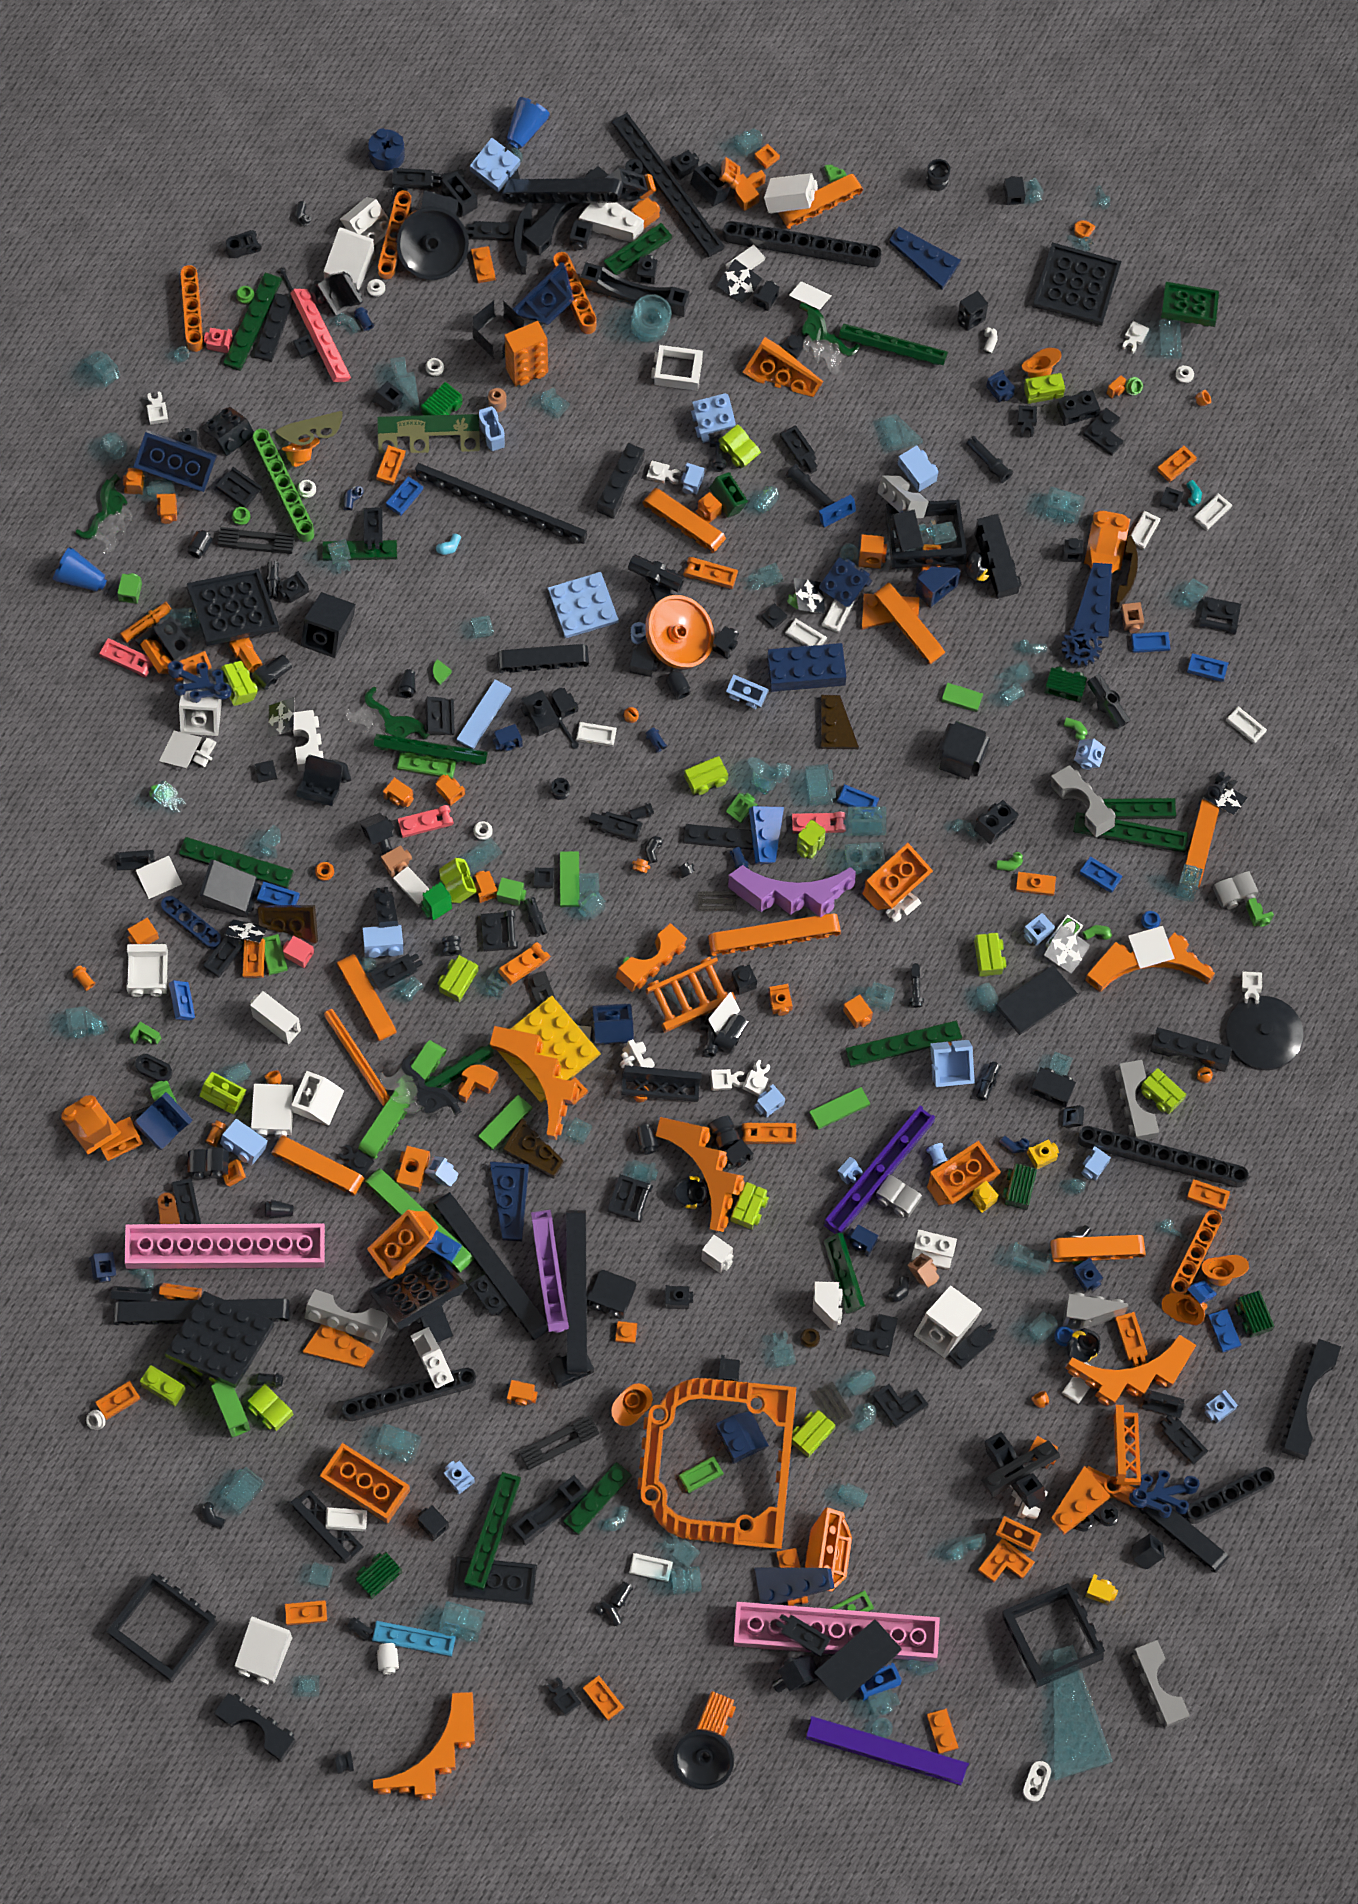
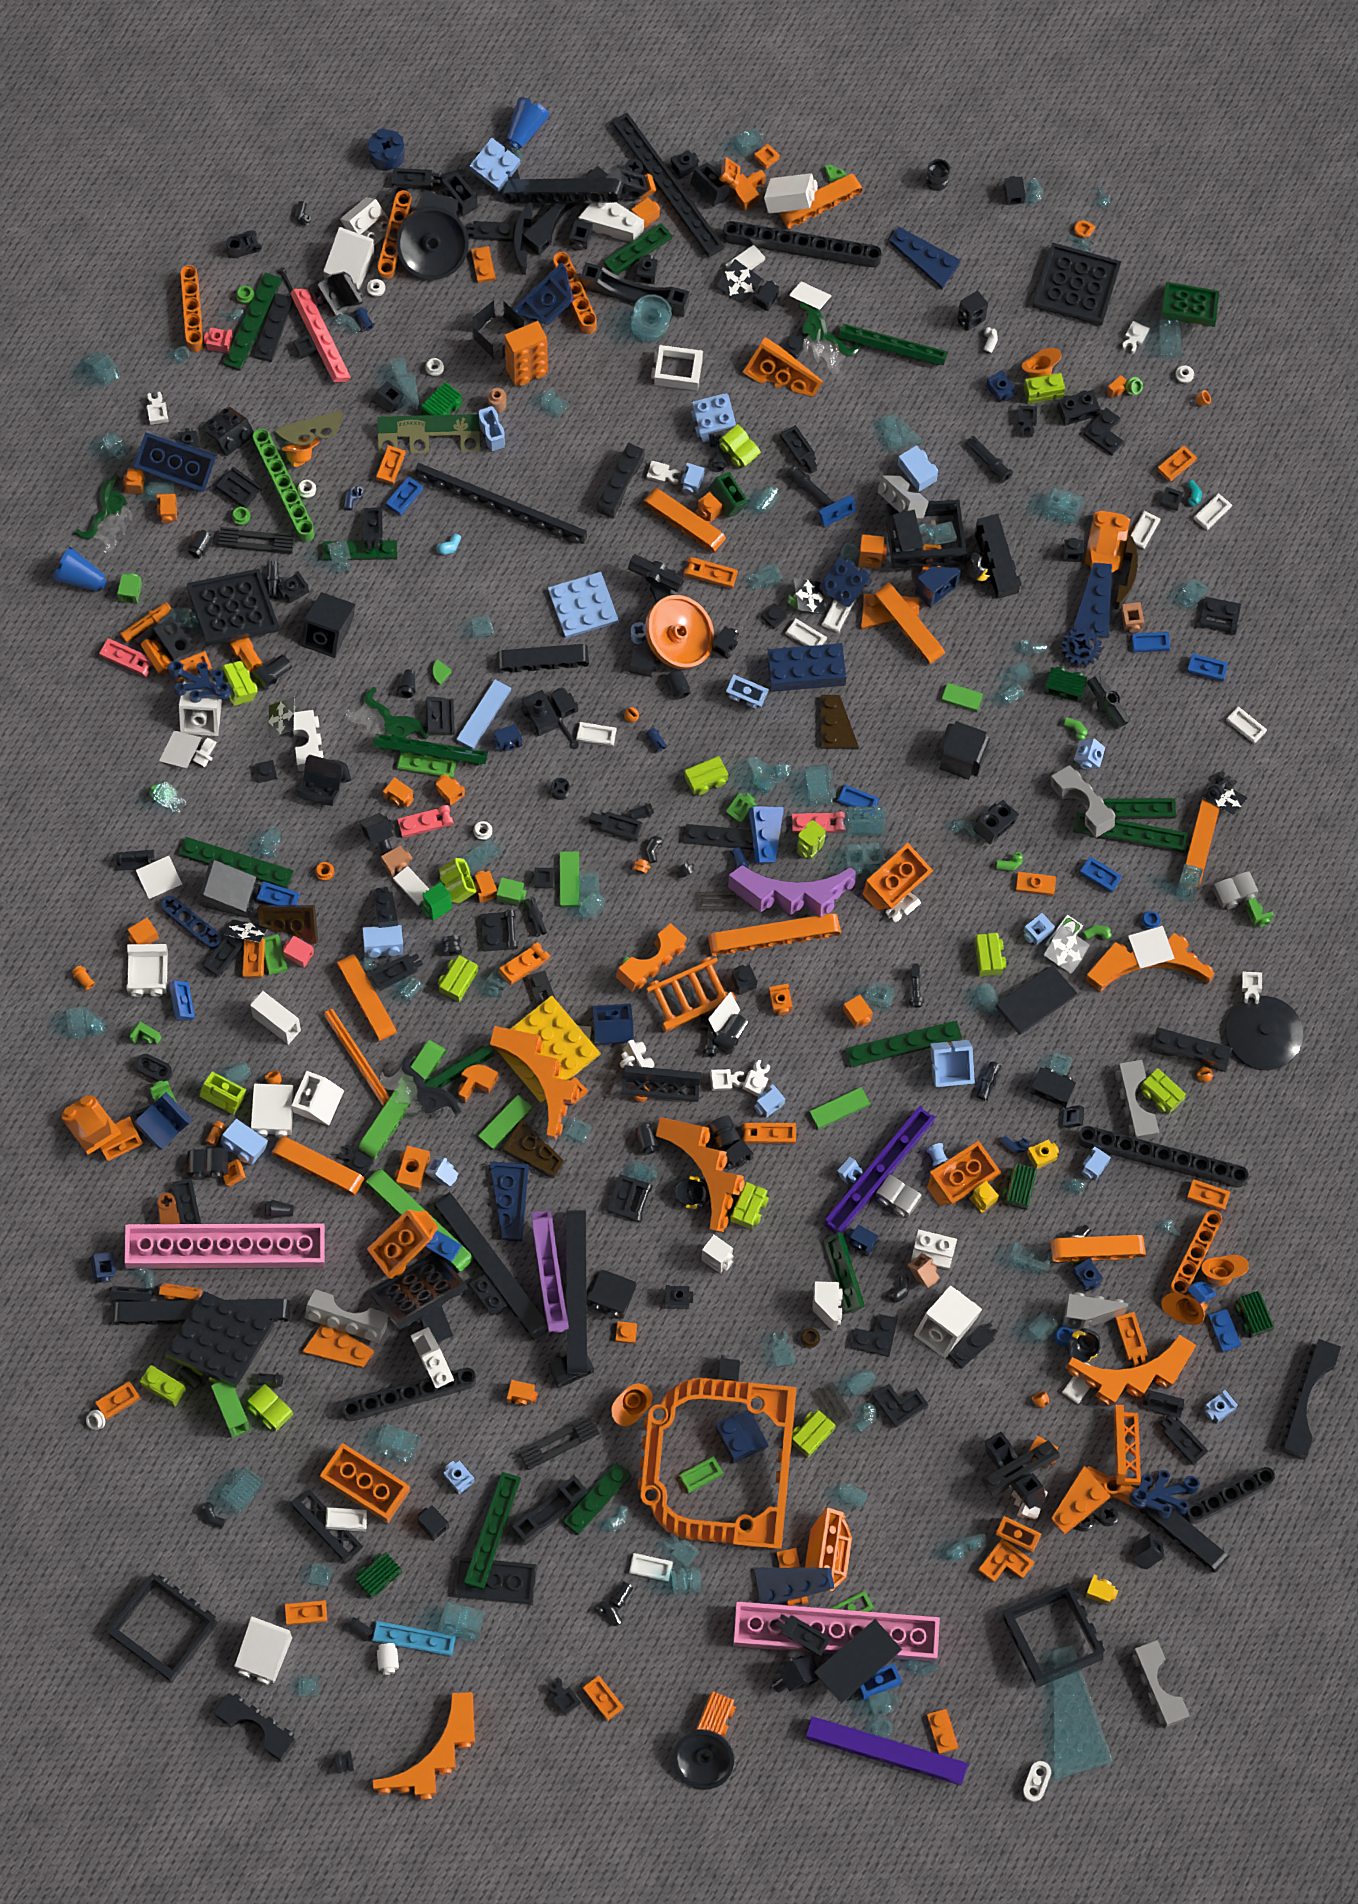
none -> clear light blue hand [217,308,244,322]

